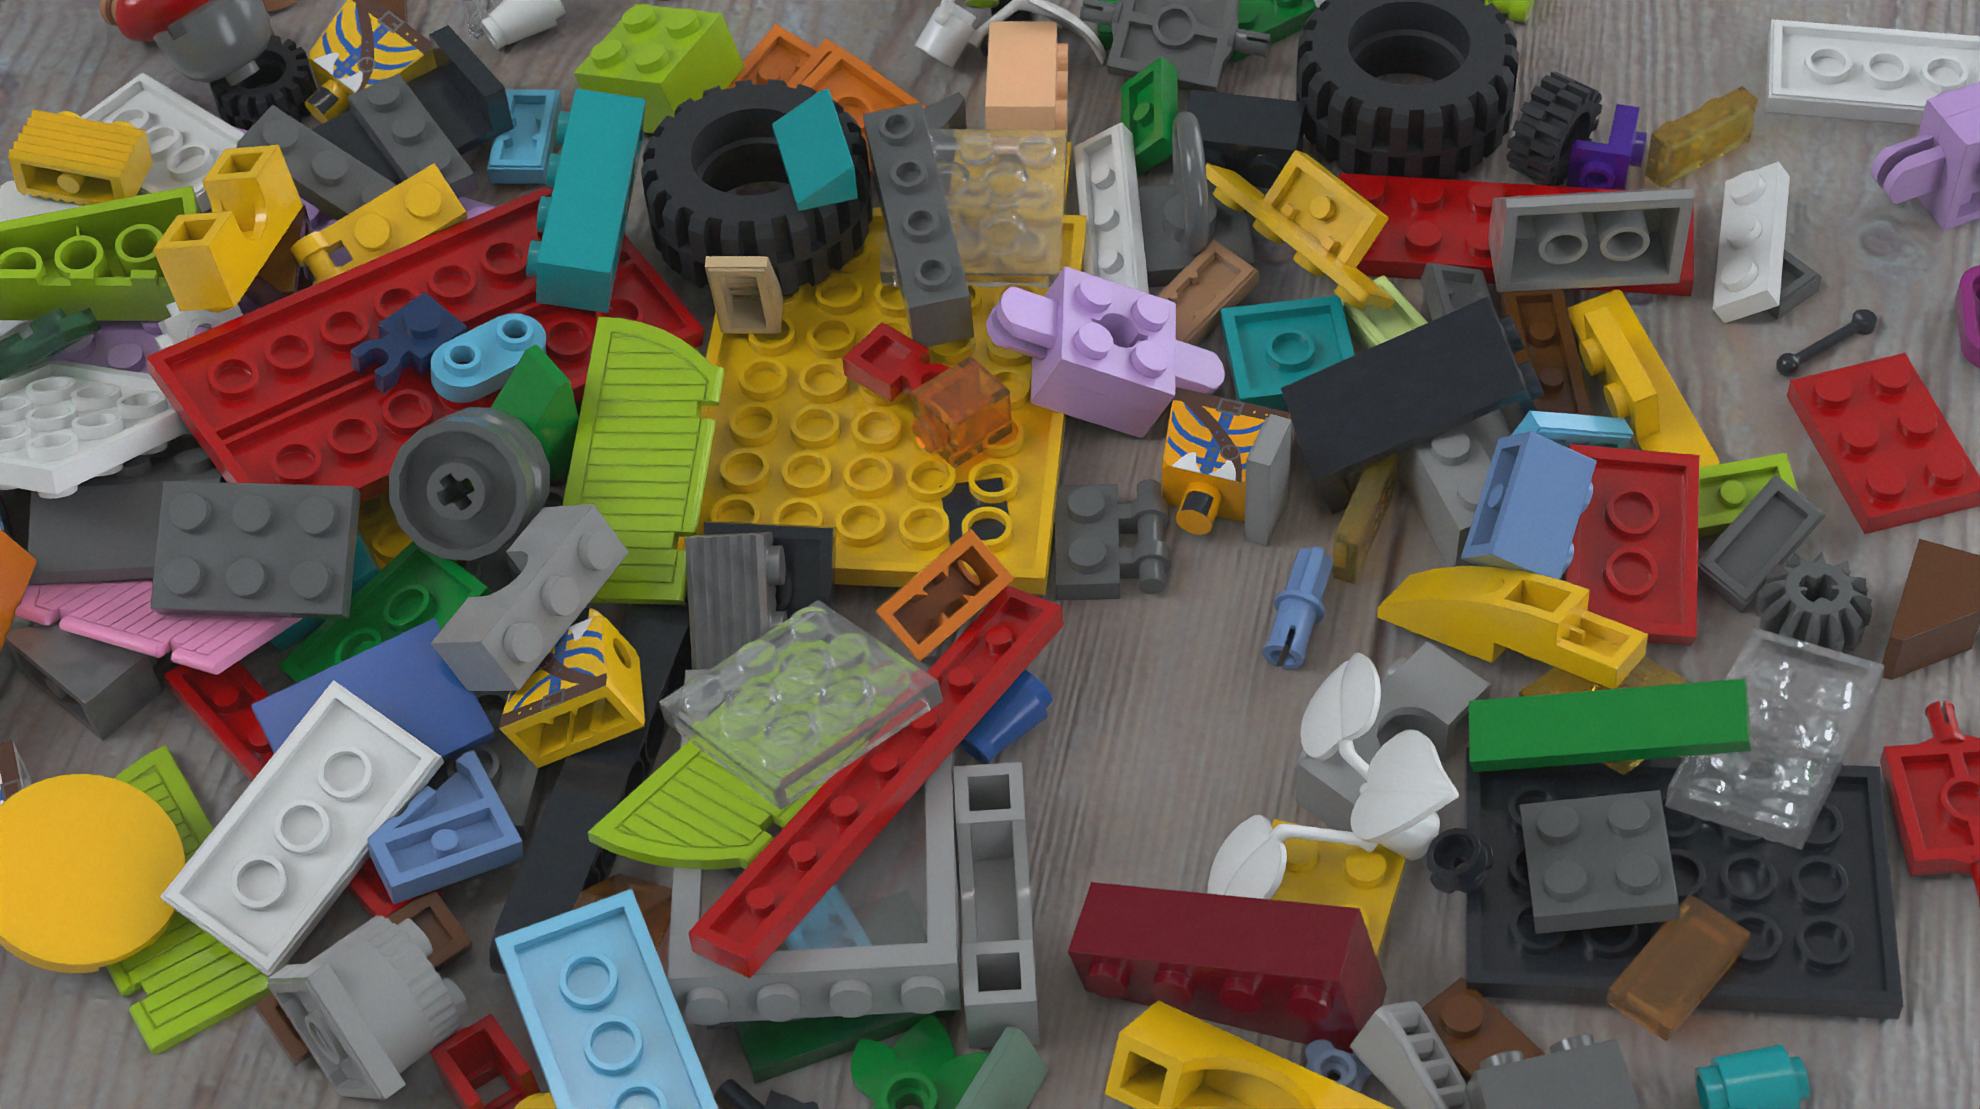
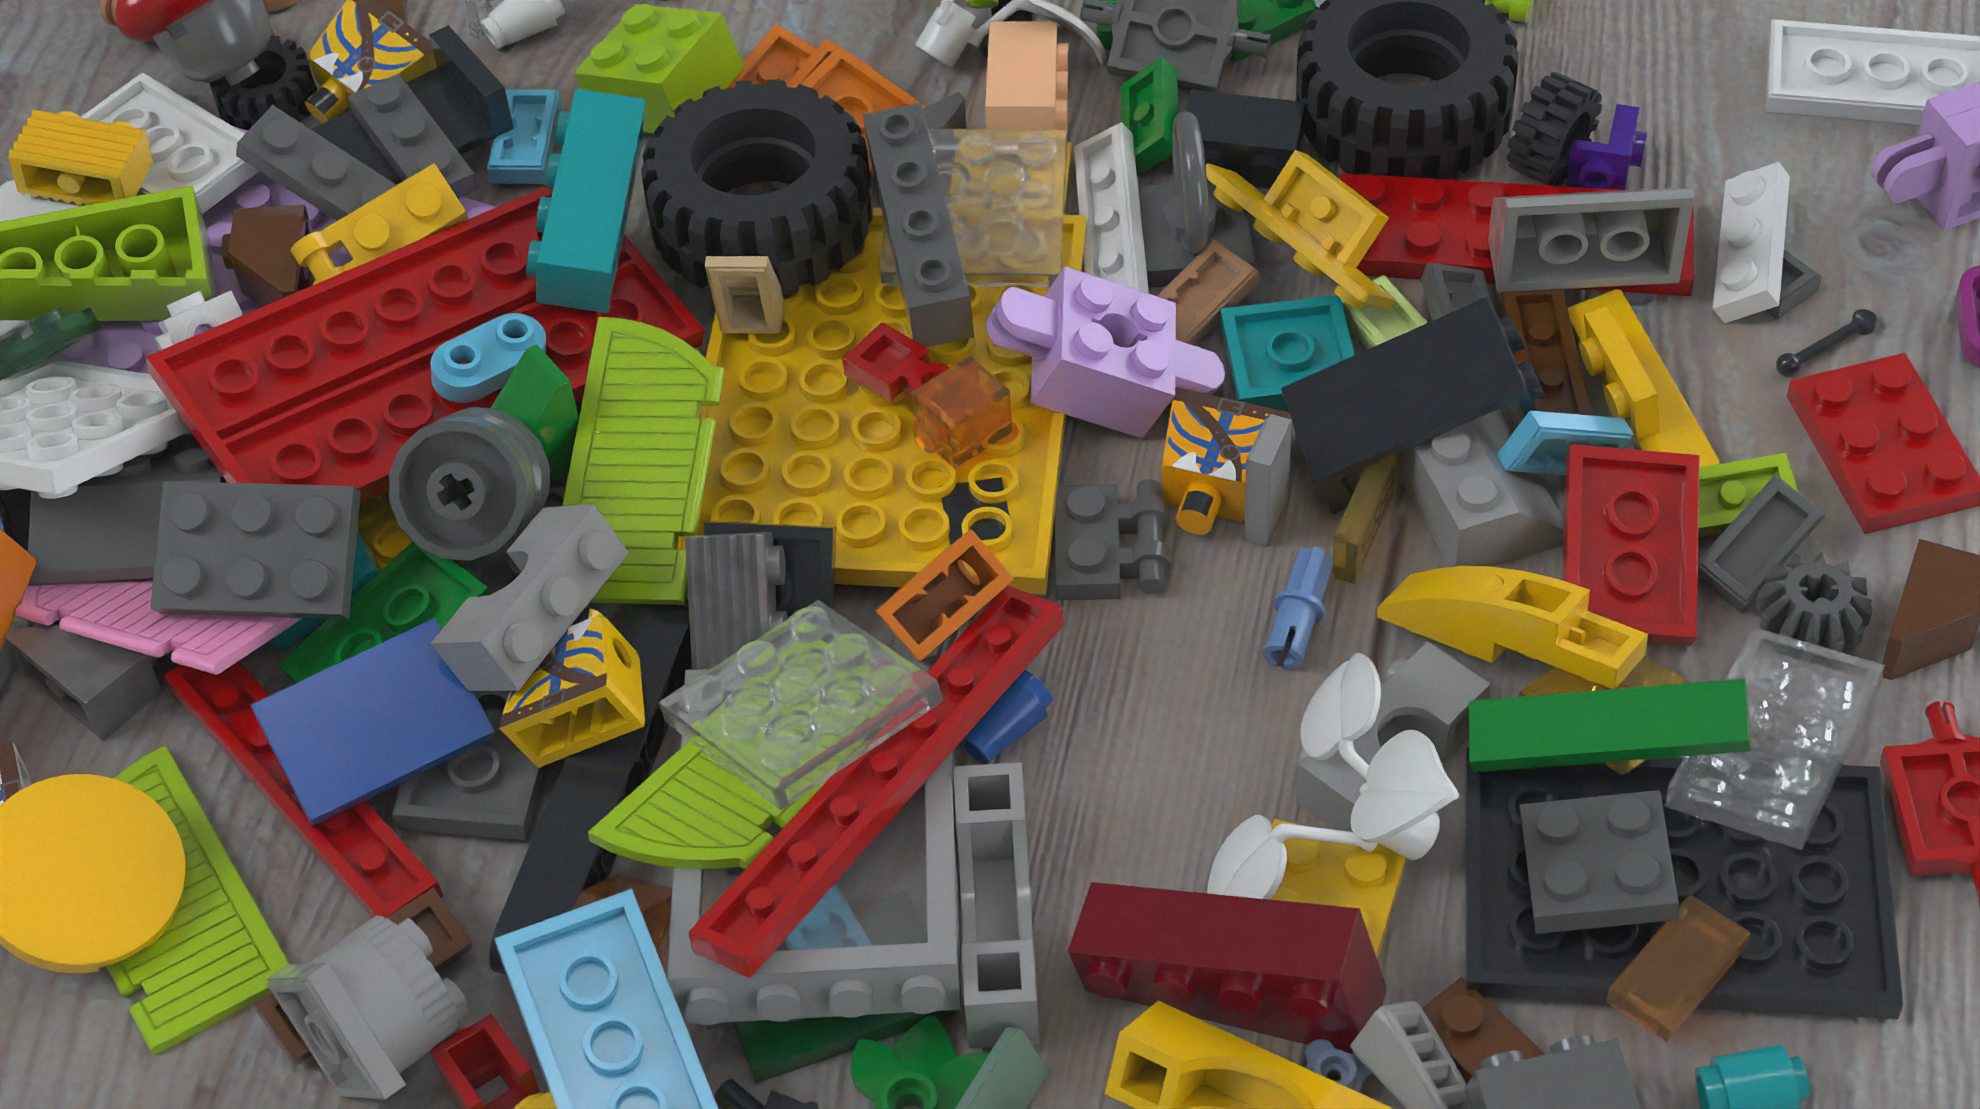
yellow arch [153,145,303,313] -> none
white tile [160,680,444,977] -> none
dark blue plate [351,292,467,393] -> none
medium blue wing [367,750,524,904] -> none
teal slope [772,89,858,211] -> none
black plate [1426,828,1494,894] -> none
medium blue brick [1461,431,1597,580] -> none
clear yellow plate [1645,86,1758,188] -> none

